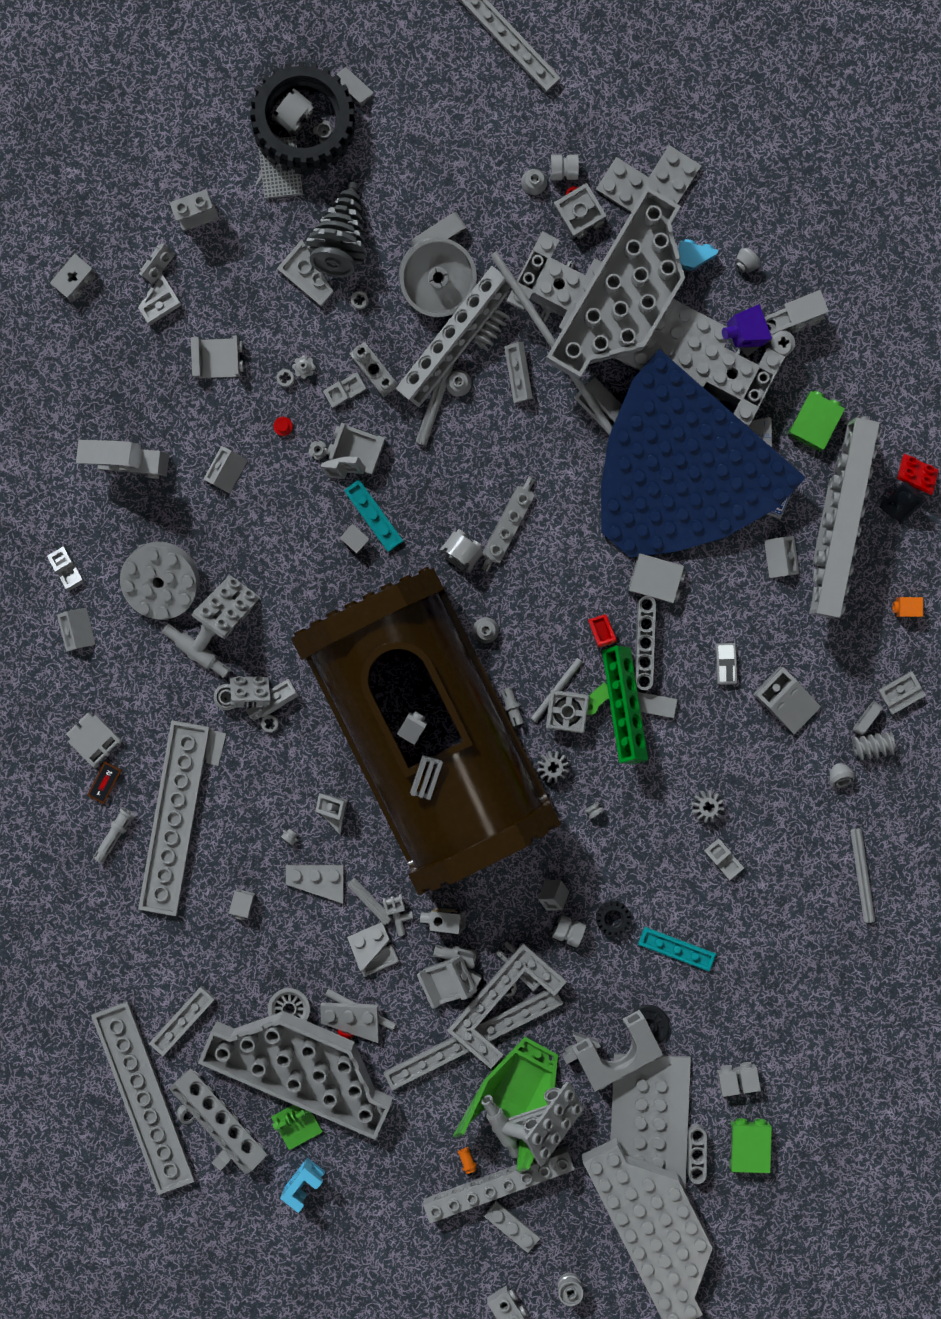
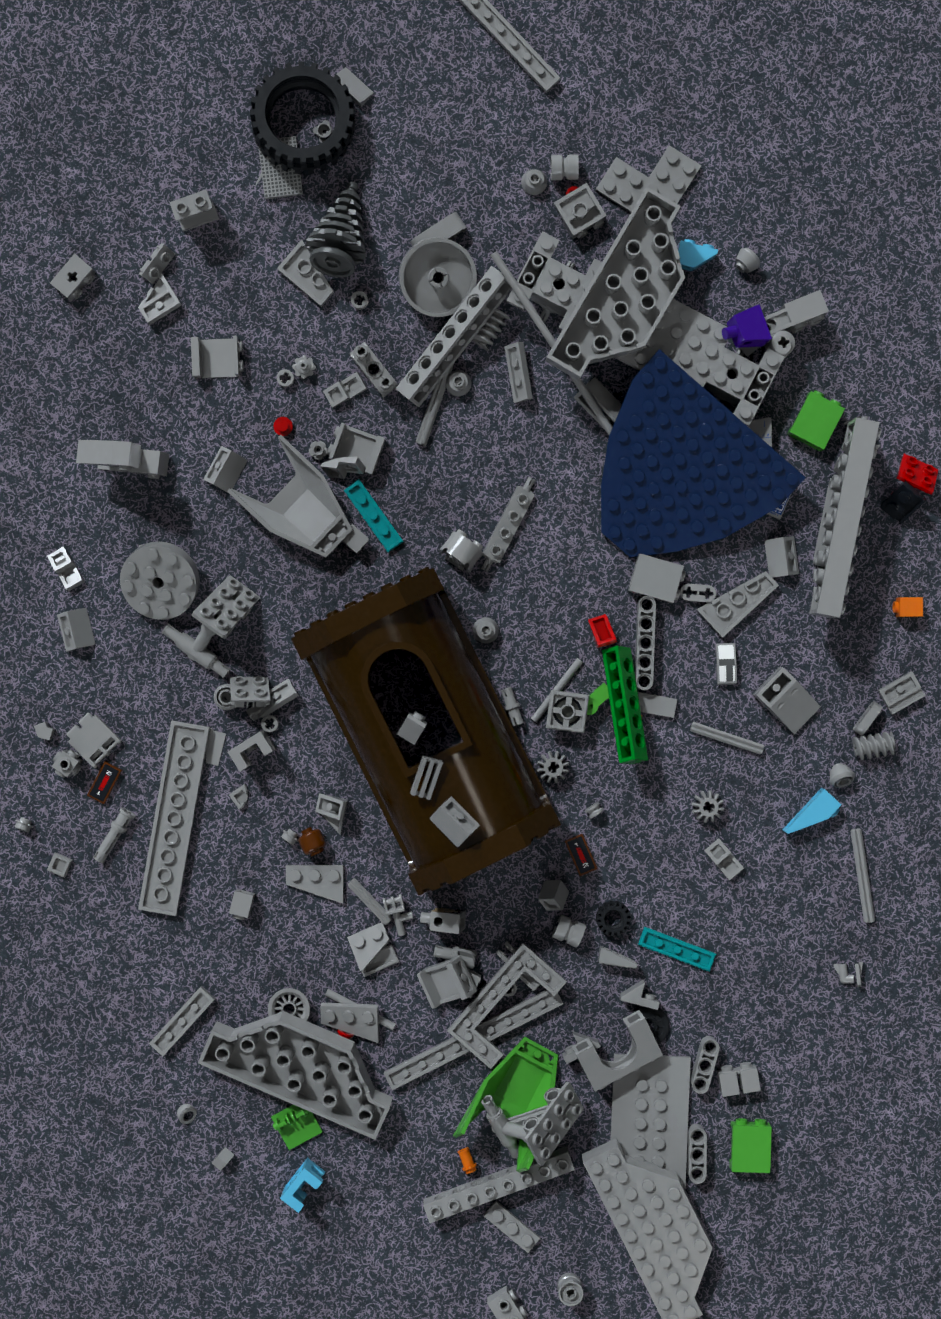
light grey plate [91,1001,195,1195] -> none
light grey brick [169,1069,267,1174] -> none
light grey brick [271,88,314,135] -> none
none -> light grey plate [15,817,33,833]
none -> light grey piece [34,722,55,741]
none -> light grey tile [47,852,73,878]
none -> light grey brick [52,749,83,778]
none -> light grey windscreen [227,434,352,557]
none -> light grey panel [228,730,276,771]
none -> light grey tile [229,784,248,810]
none -> reddish brown head [298,827,326,857]
none -> light grey panel [430,796,480,847]
none -> tile [565,833,597,876]
none -> light grey slope [598,946,638,969]
none -> light grey slope [619,980,660,1010]
none -> light grey beam [680,584,716,603]
none -> light grey axle [690,722,764,754]
none -> light grey beam [690,1036,720,1094]
none -> light grey wing [696,571,779,638]
none -> medium azure slope [782,788,841,834]
none -> light grey piece [833,962,863,987]

